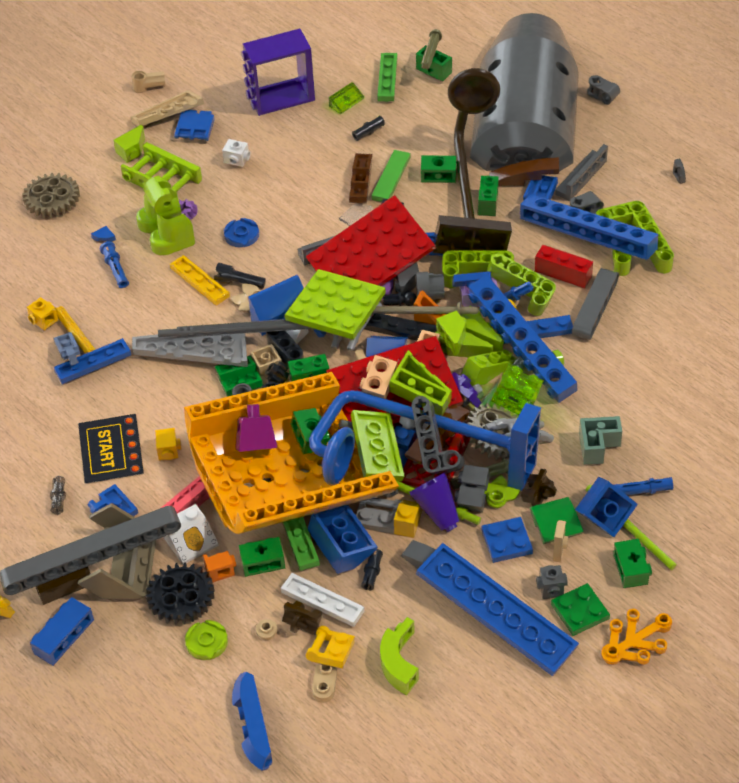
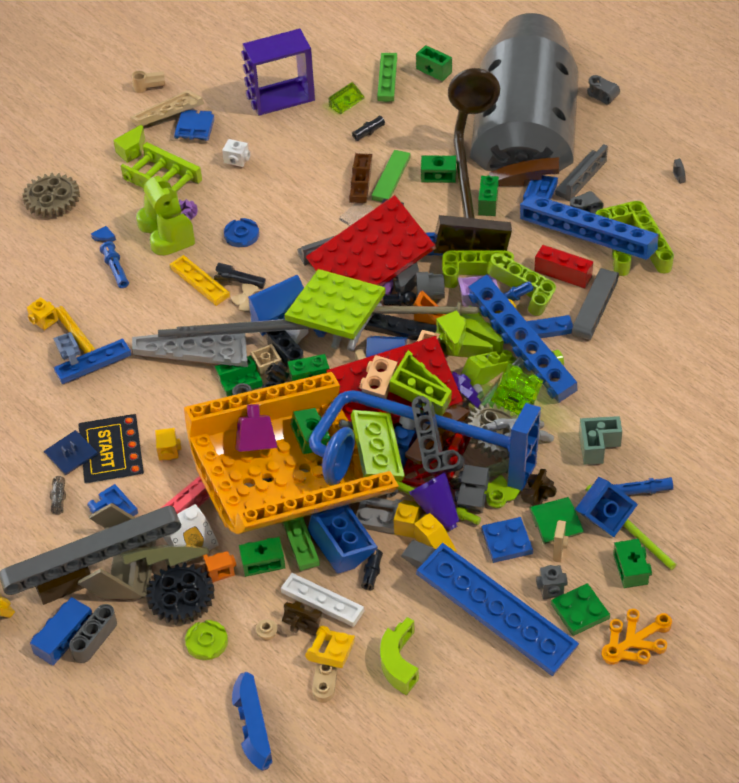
olive axle [421,29,442,69] -> none
blue plate [452,271,491,288] -> none
none -> dark blue piece [44,430,98,476]
none -> dark grey beam [69,604,117,663]
none -> olive slope [120,545,210,566]
none -> yellow slope [414,513,457,553]

